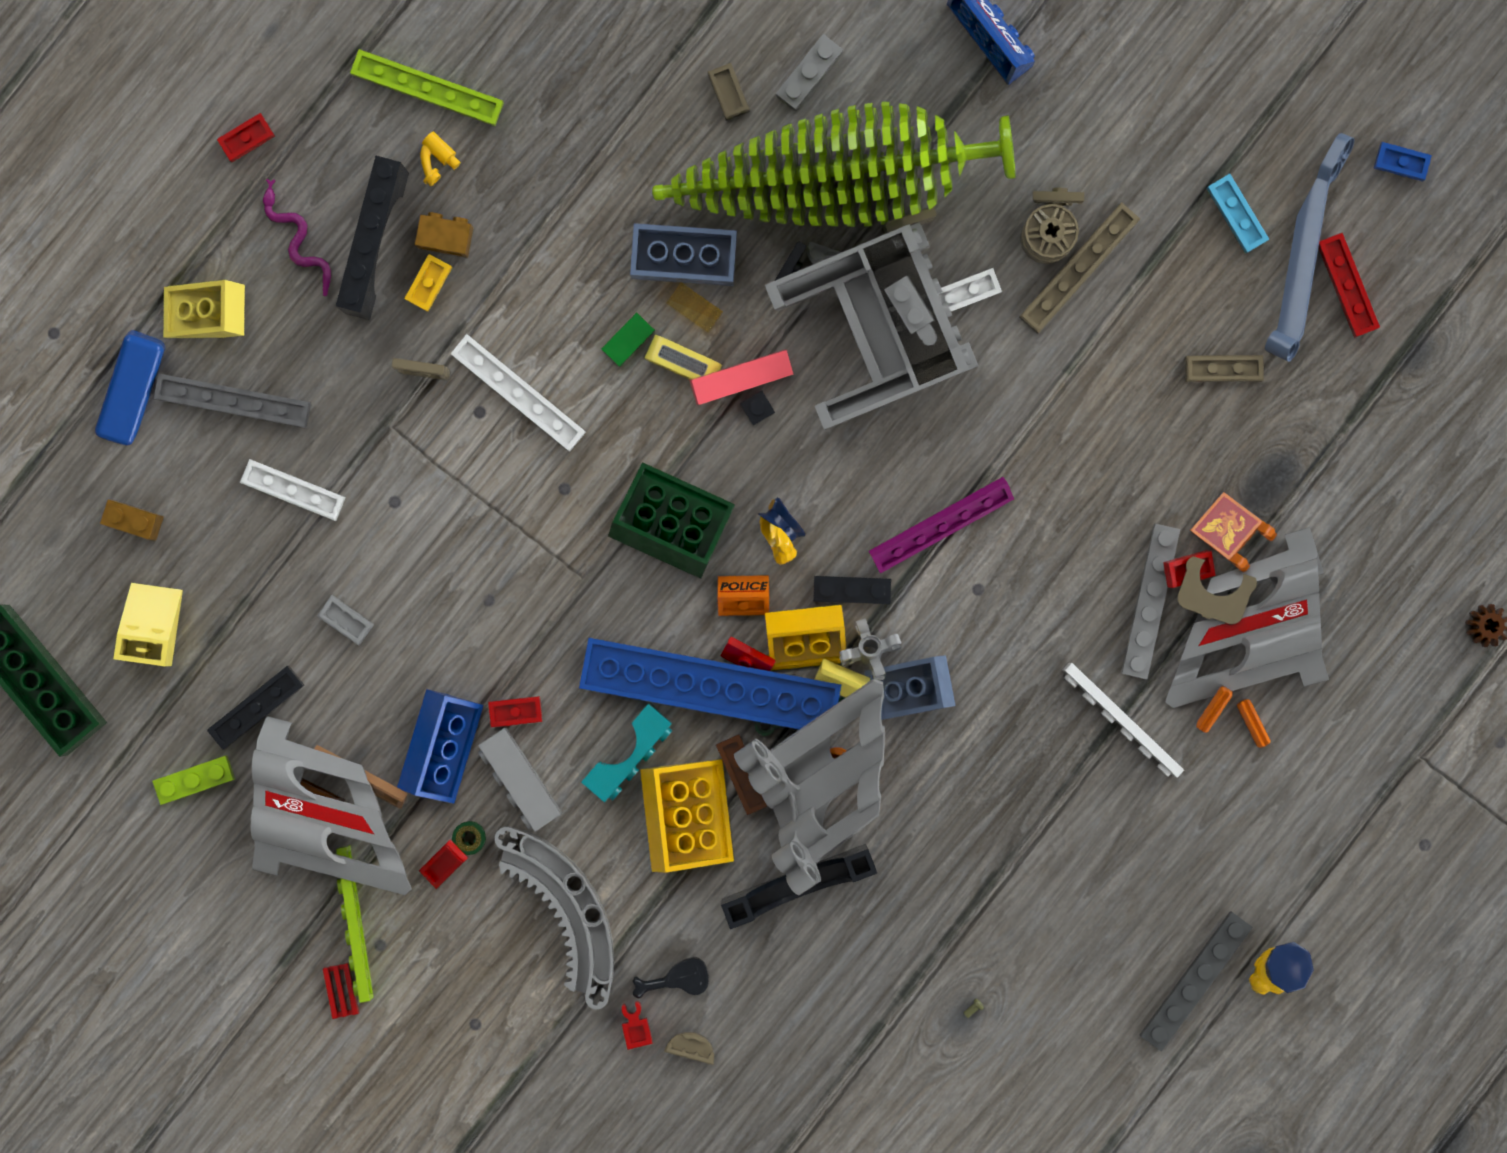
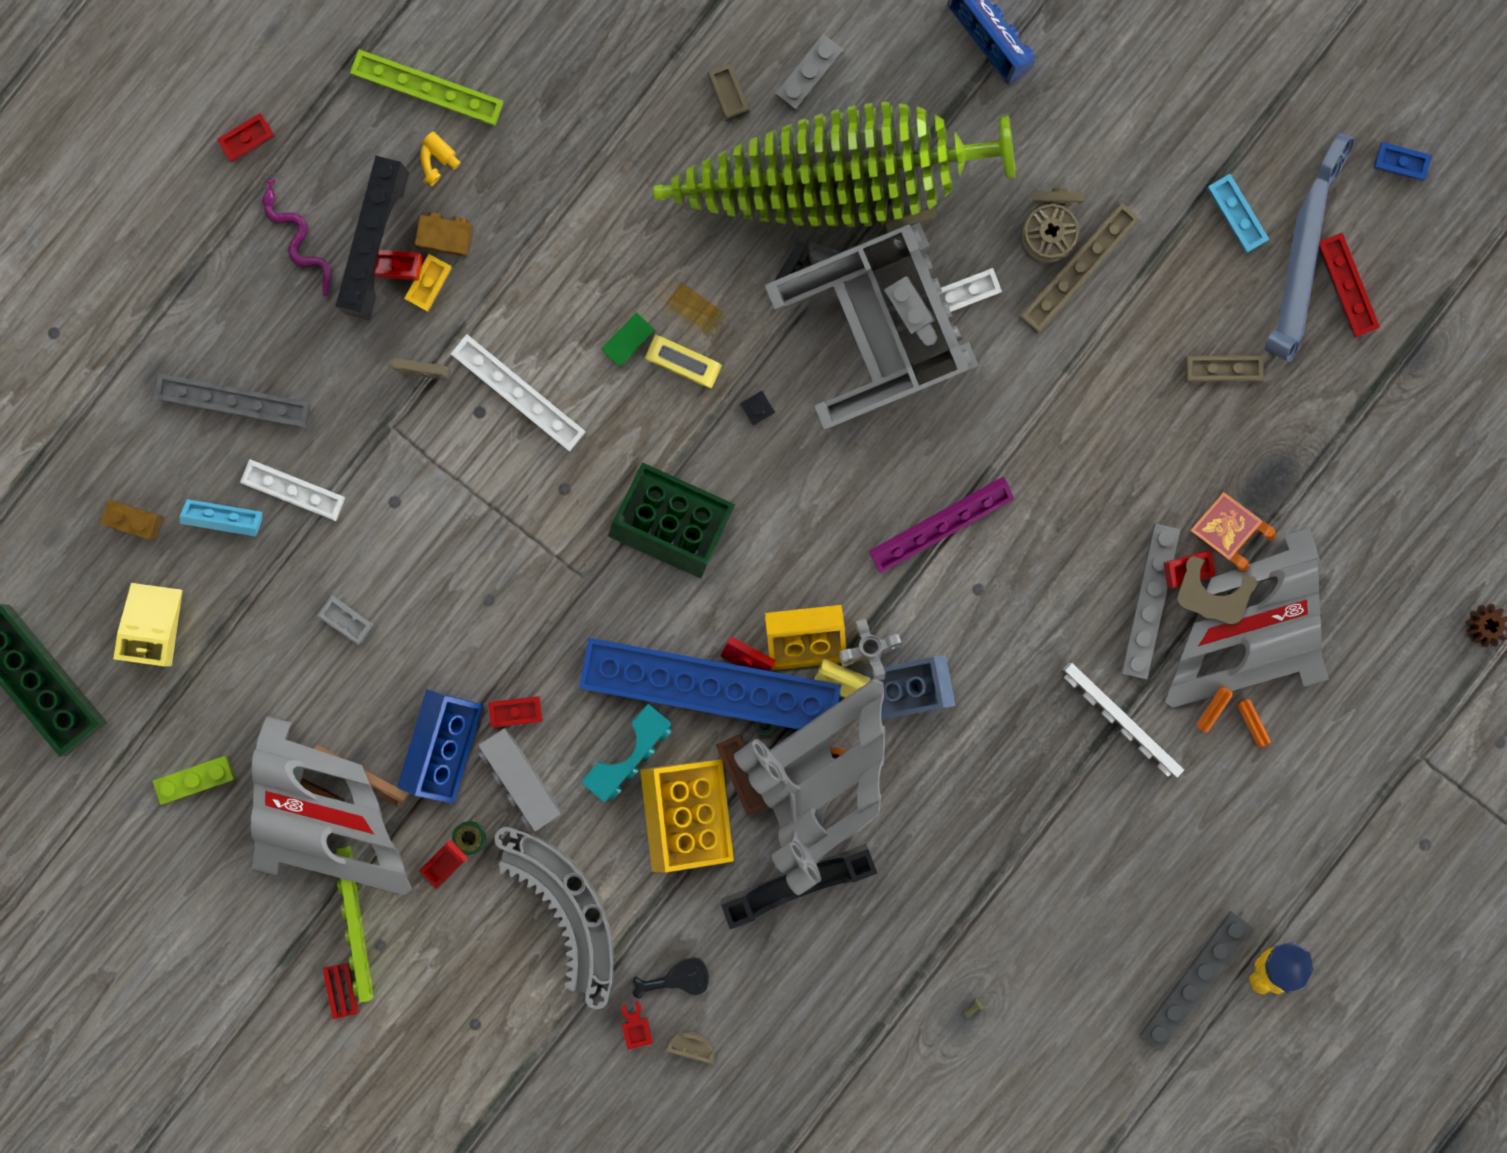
blue piece [95,330,165,445] -> none
light yellow slope [163,280,245,338] -> none
black plate [207,666,305,750] -> none
sand blue brick [630,223,737,286] -> none
coral tile [689,350,794,405] -> none
orange panel [718,575,769,616] -> none
piece [758,497,805,564] -> none
black plate [813,576,891,604] -> none
none -> medium azure plate [179,499,262,537]
none -> red plate [375,250,424,281]

